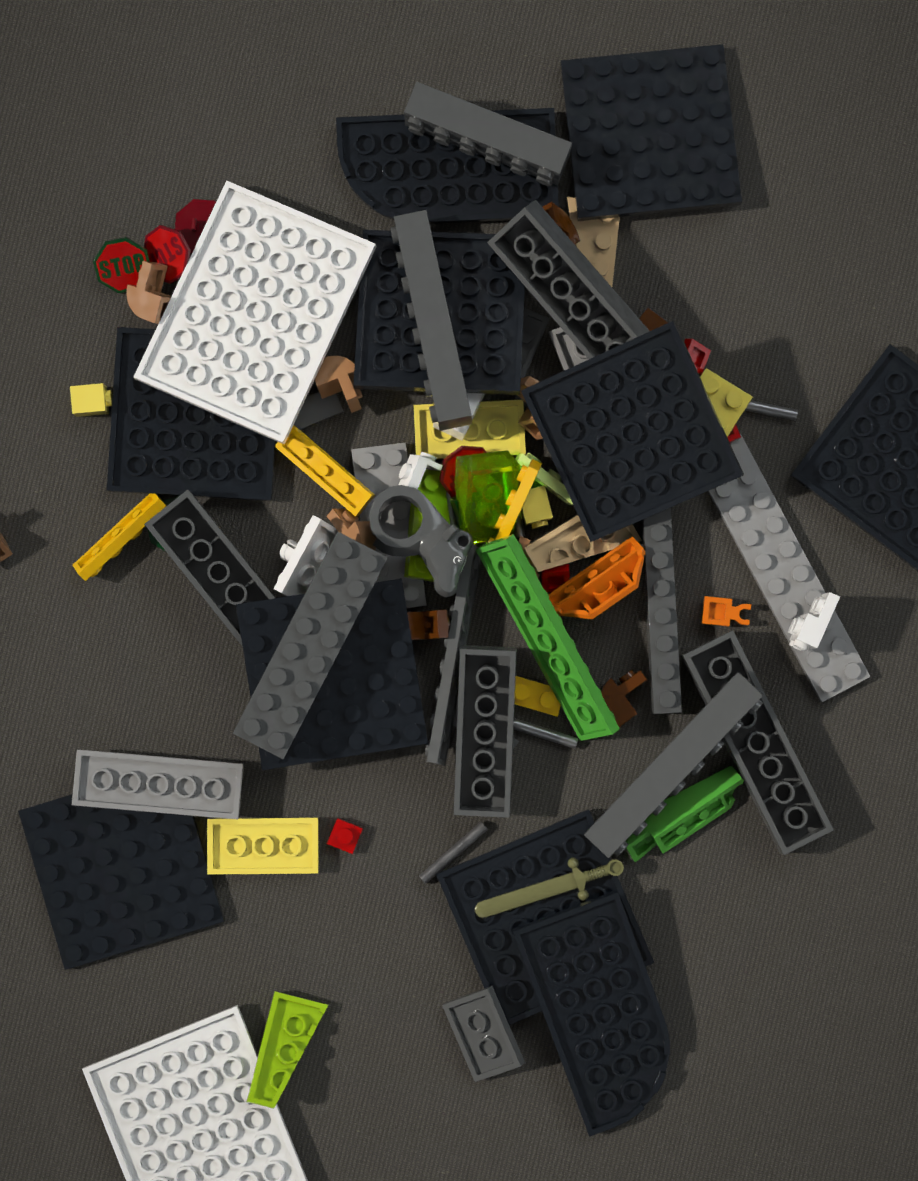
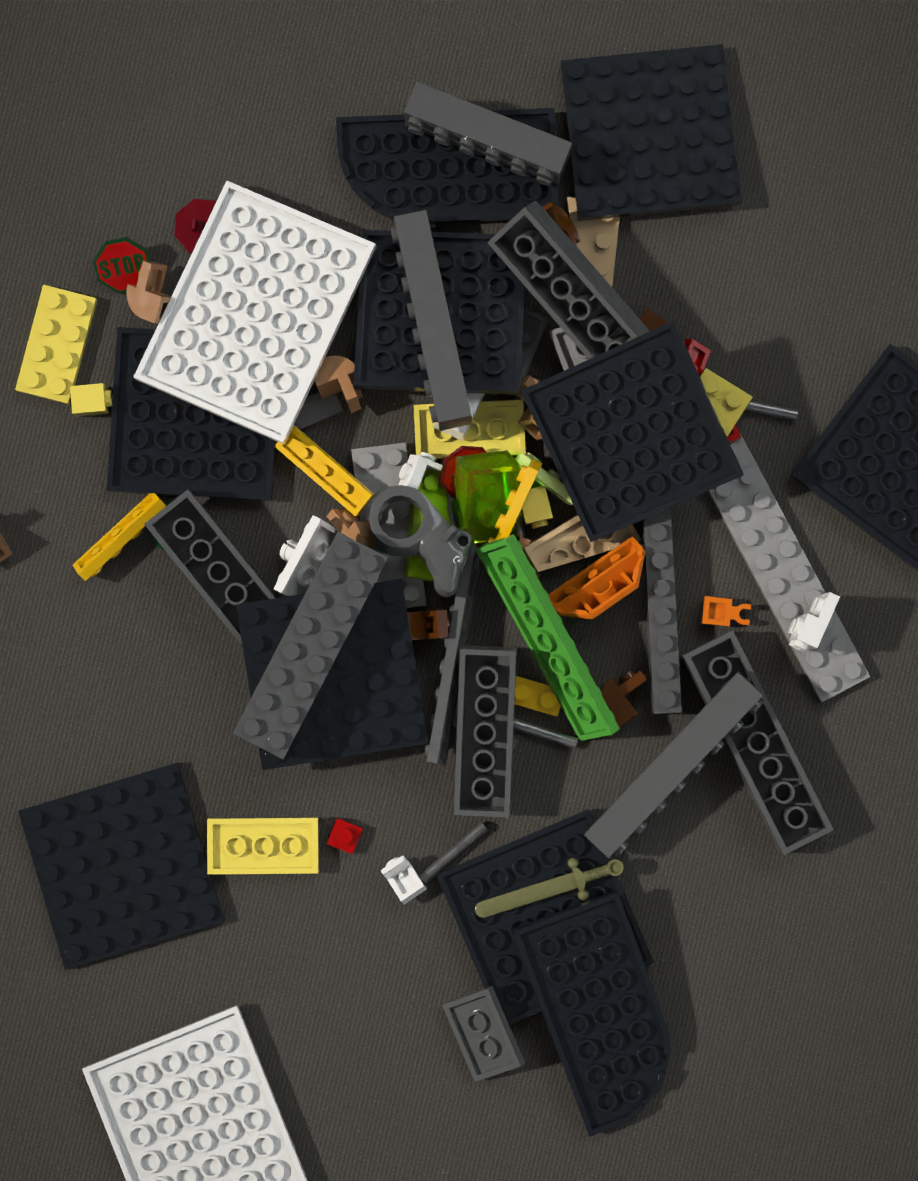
light grey plate [72,749,244,820] -> none
piece [144,225,191,284] -> none
lime wing [246,992,328,1109] -> none
red plate [541,564,569,593] -> none
bright green wedge [625,766,744,862] -> none
none -> light yellow plate [15,285,98,405]
none -> white bracket [381,856,427,905]

